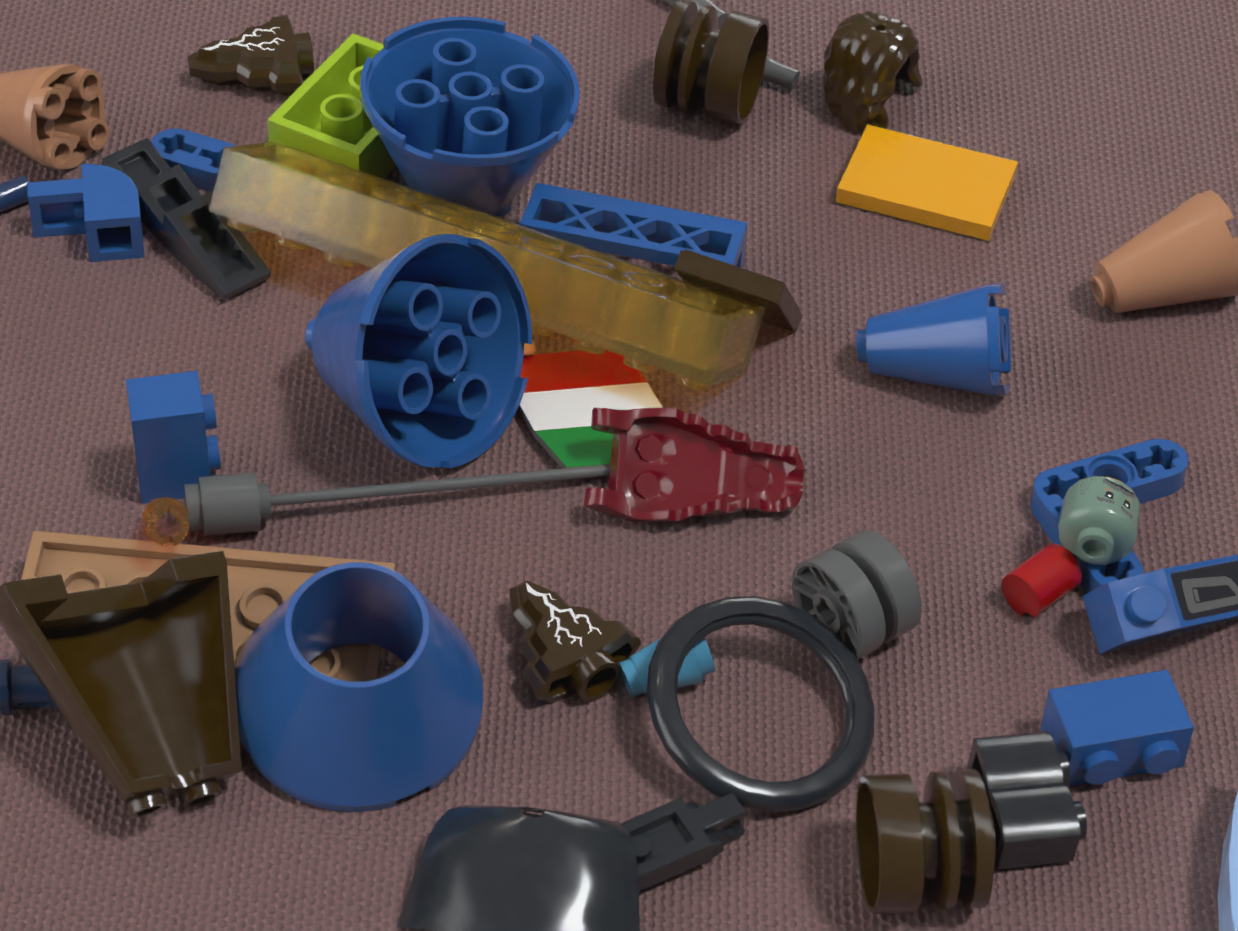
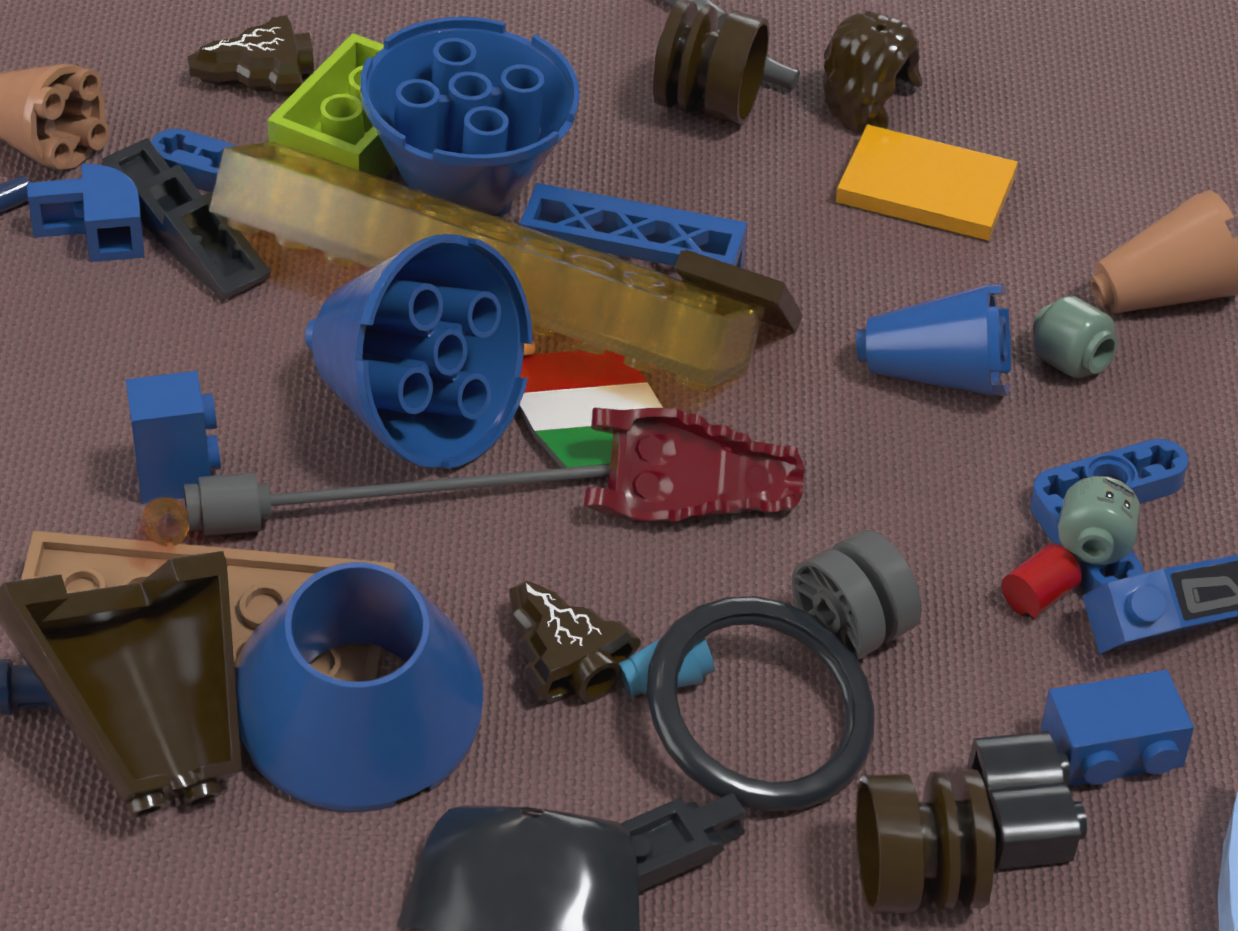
none -> sand green head [1033,296,1118,379]

